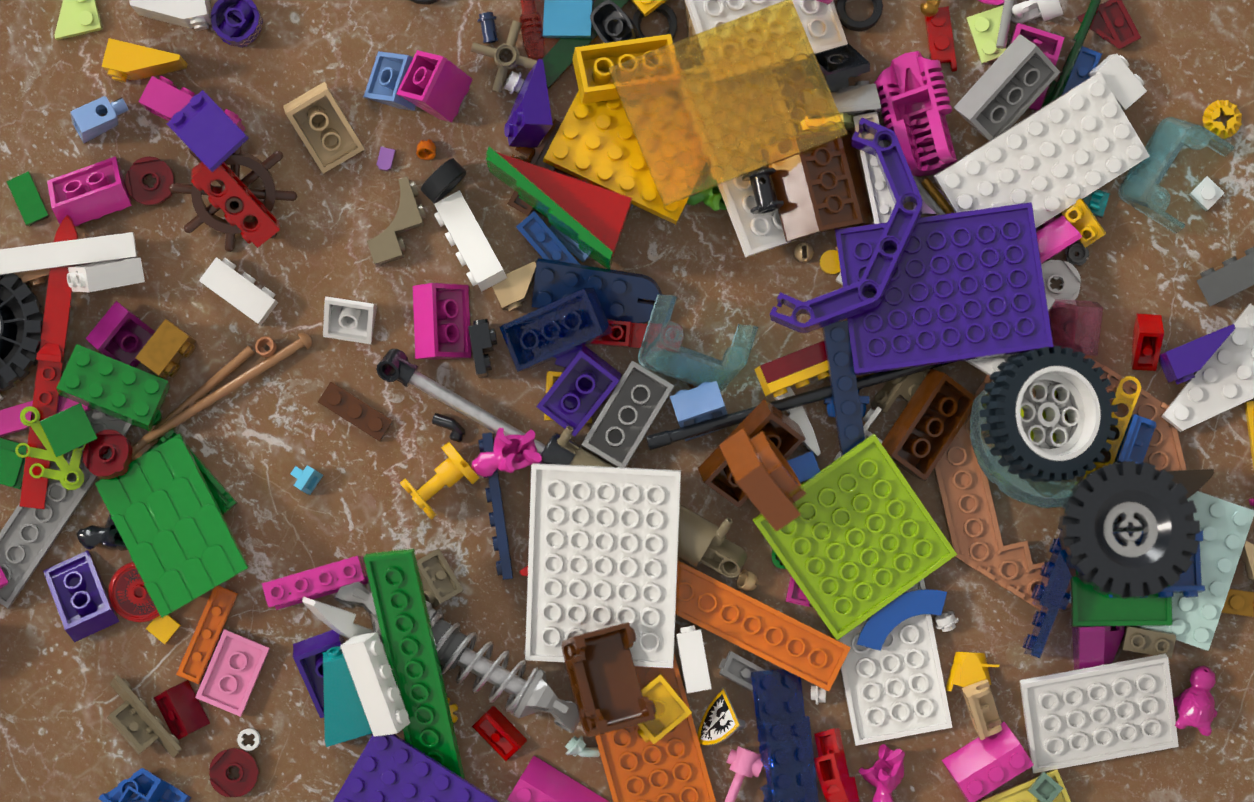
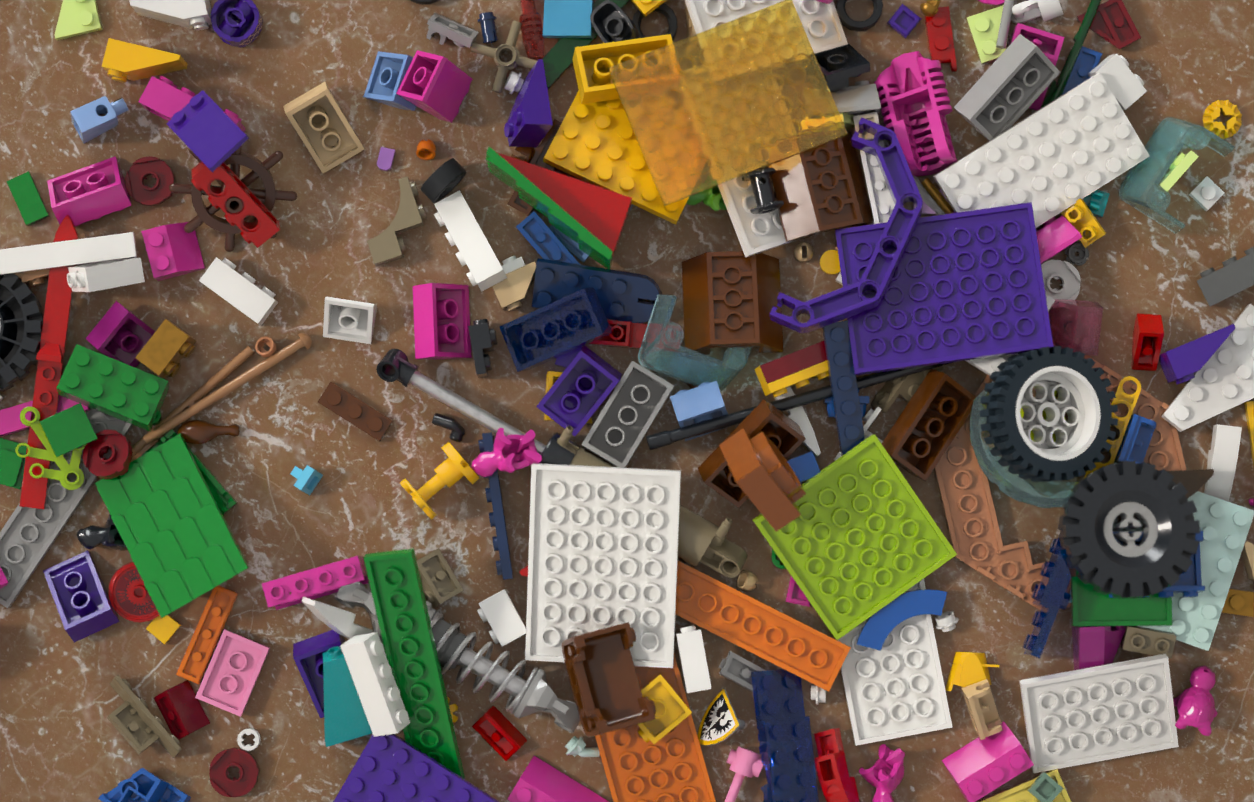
none -> dark pink slope [141,222,206,281]
none -> reddish brown piece [178,420,240,444]
none -> light grey plate [426,13,479,48]
none -> white brick [477,589,526,646]
none -> white plate [502,256,525,274]
none -> reddish brown slope [682,251,784,355]
none -> dark purple tile [887,4,921,39]
none -> yellowish green wing [1159,150,1199,192]
none -> white slope [1204,424,1242,501]

